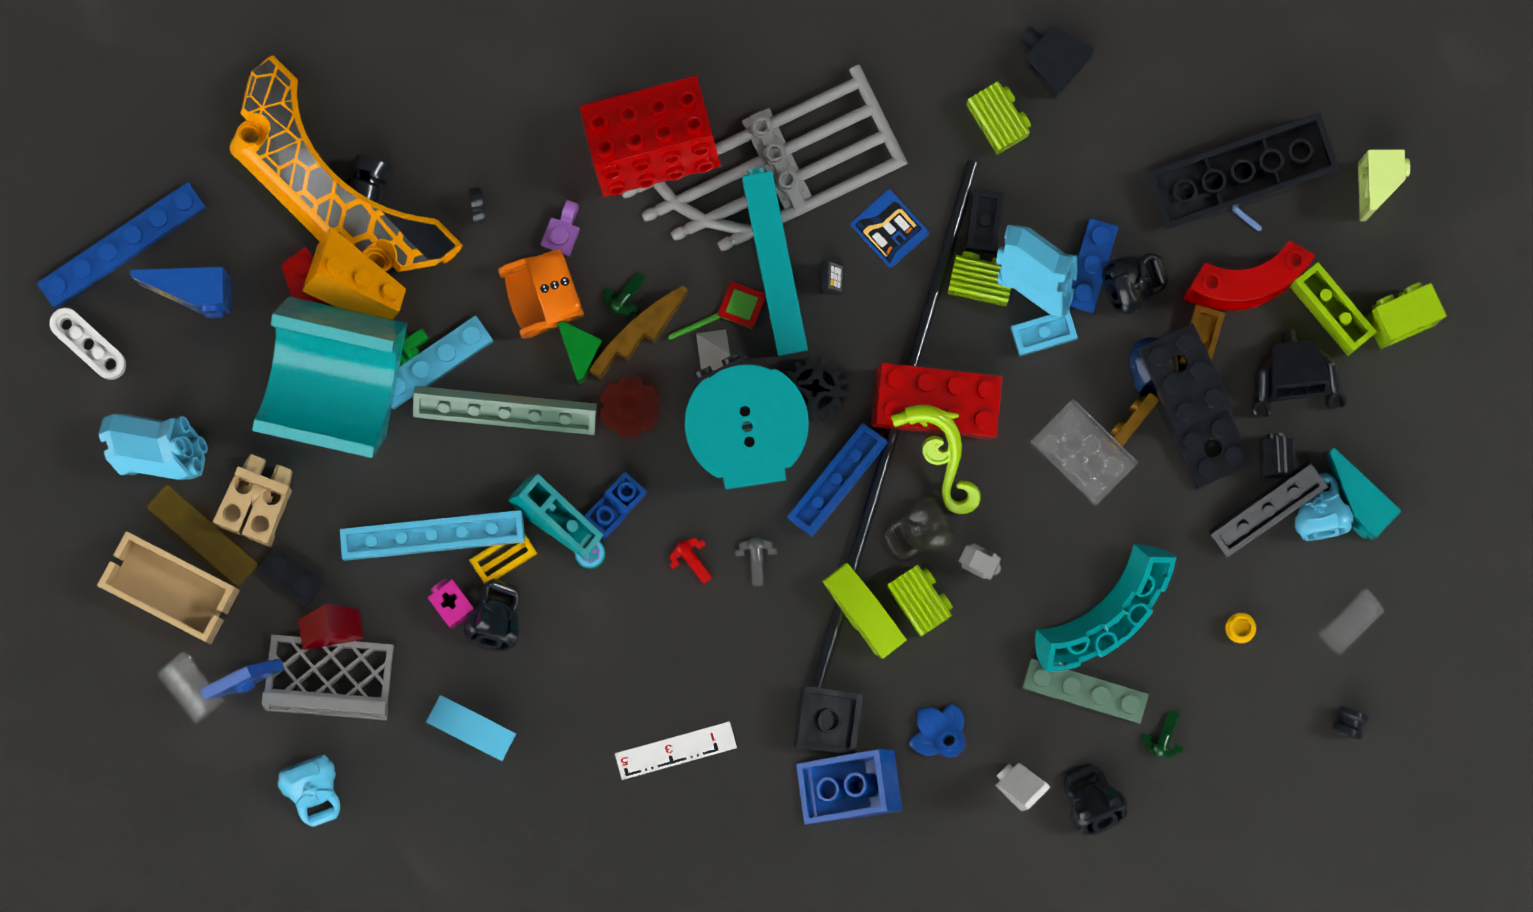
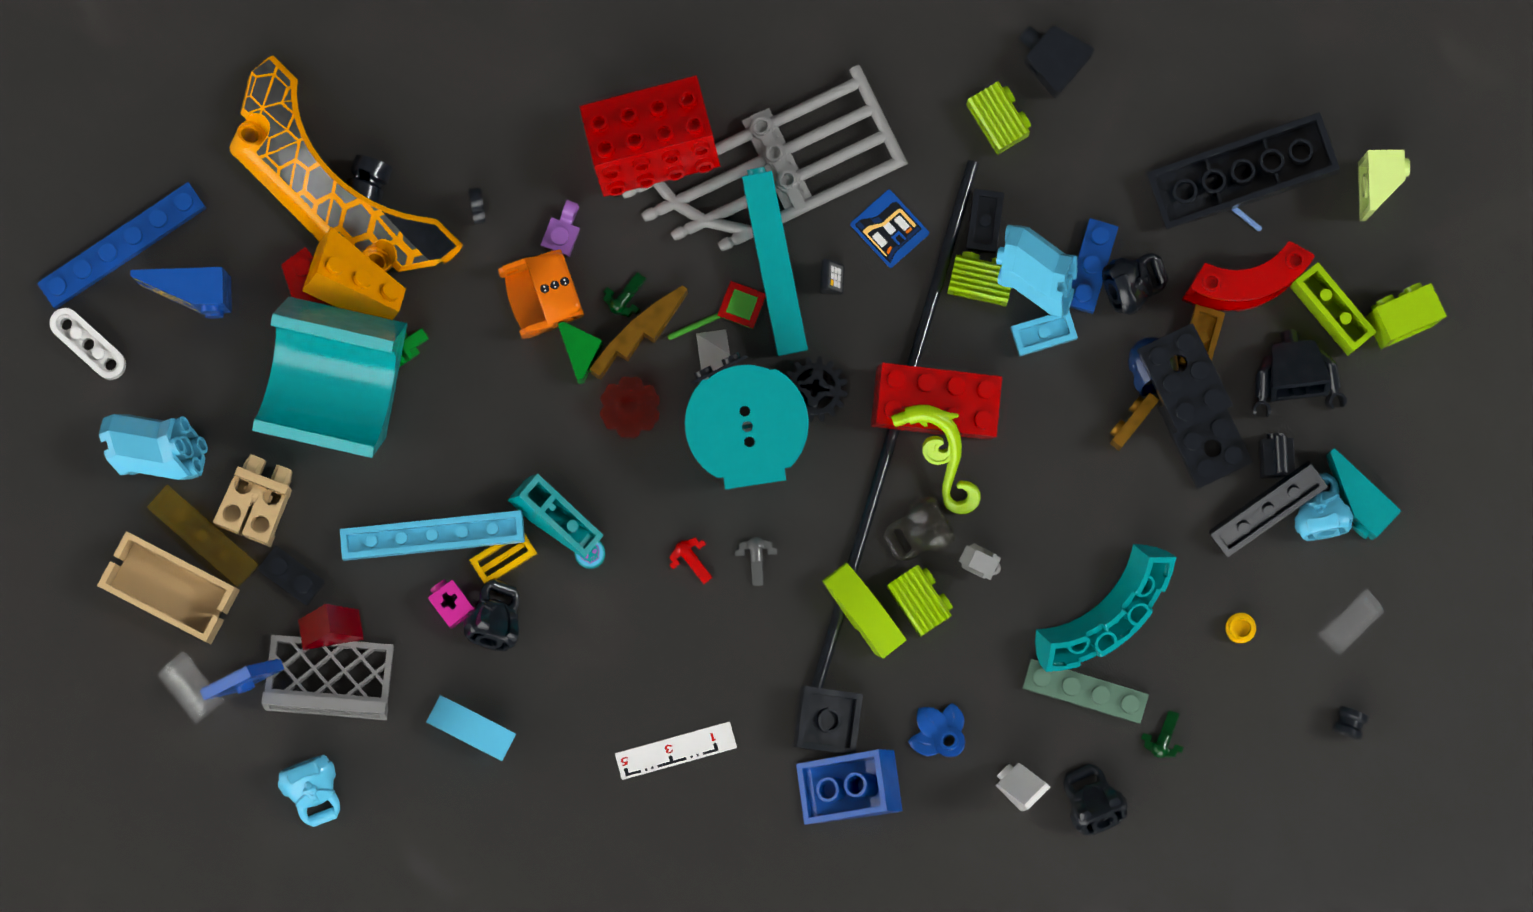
medium azure plate [392,315,494,410] -> none
sand green plate [413,386,597,435] -> none
blue slope [584,472,647,540] -> none
blue plate [787,423,888,537] -> none
clear plate [1031,399,1139,506] -> none

